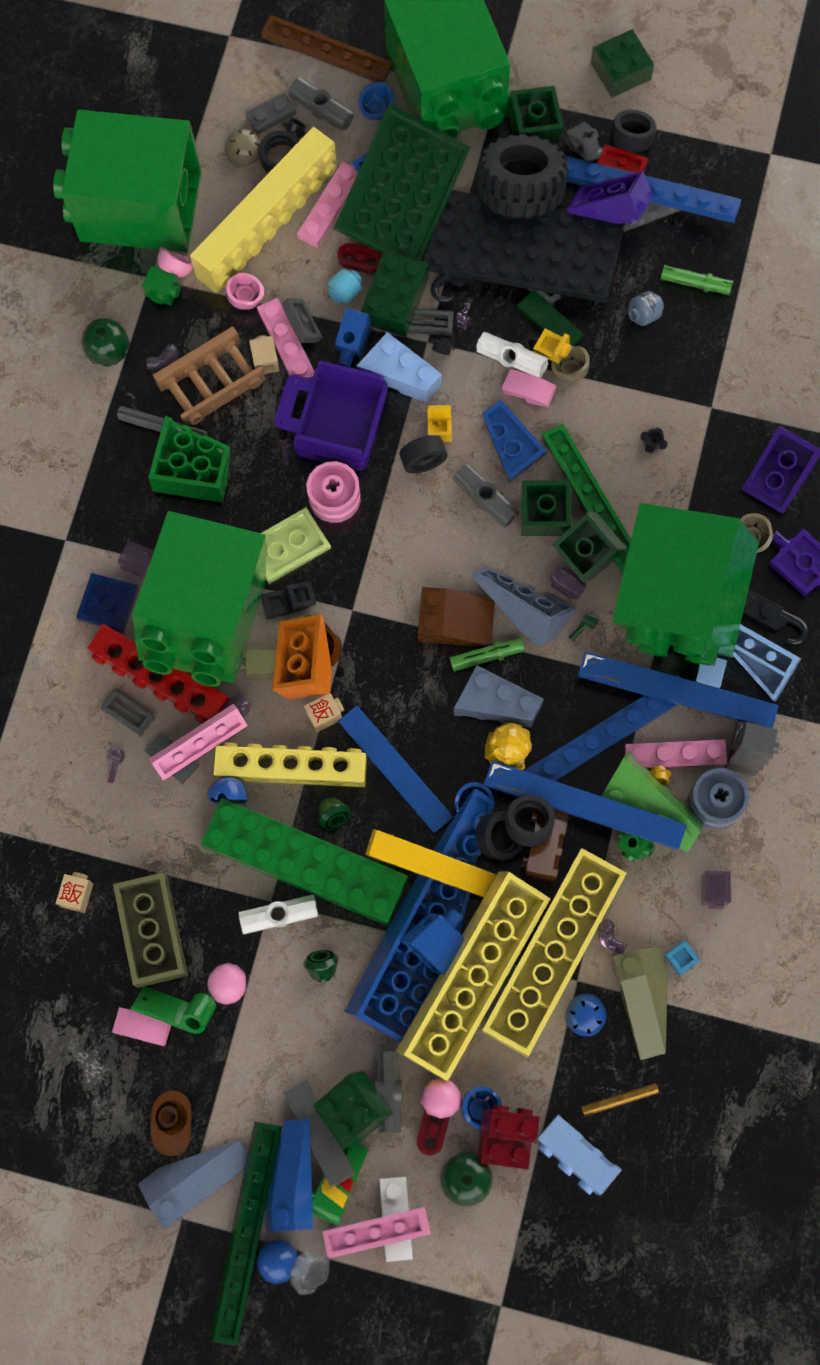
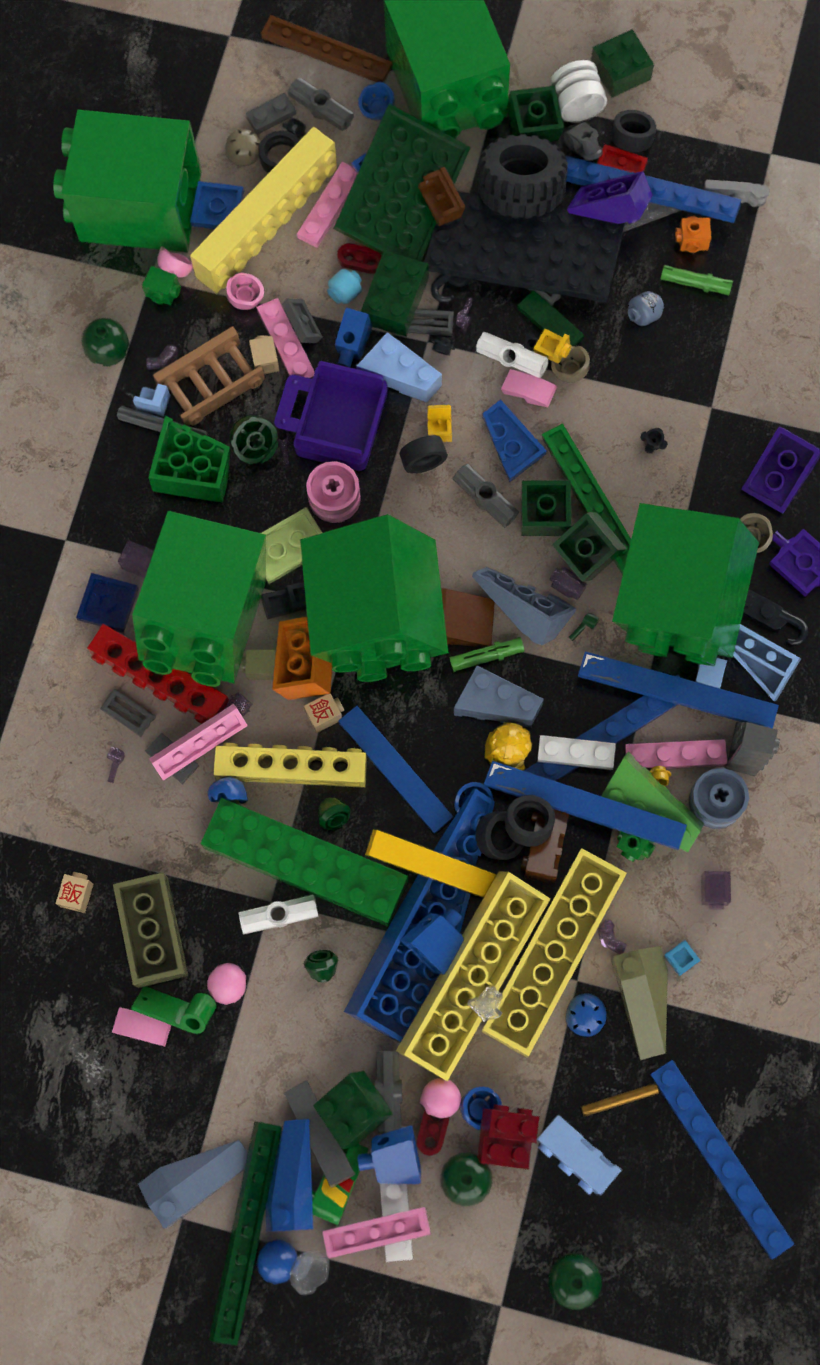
reddish brown piece [149,1090,191,1156] -> none
none -> light blue panel [133,384,170,416]
none -> blue plate [190,181,244,229]
none -> dark green cylinder [229,415,278,464]
none -> green brick [300,514,448,682]
none -> torso [358,1126,421,1184]
none -> reddish brown hinge [418,167,465,226]
none -> clear brick [467,986,503,1021]
none -> white plate [537,735,615,770]
none -> dark green cylinder [548,1254,602,1310]
none -> white wheel [551,60,607,122]
none -> blue plate [650,1060,794,1259]
none -> orange brick [675,216,711,252]
none -> light grey hinge [703,180,770,207]

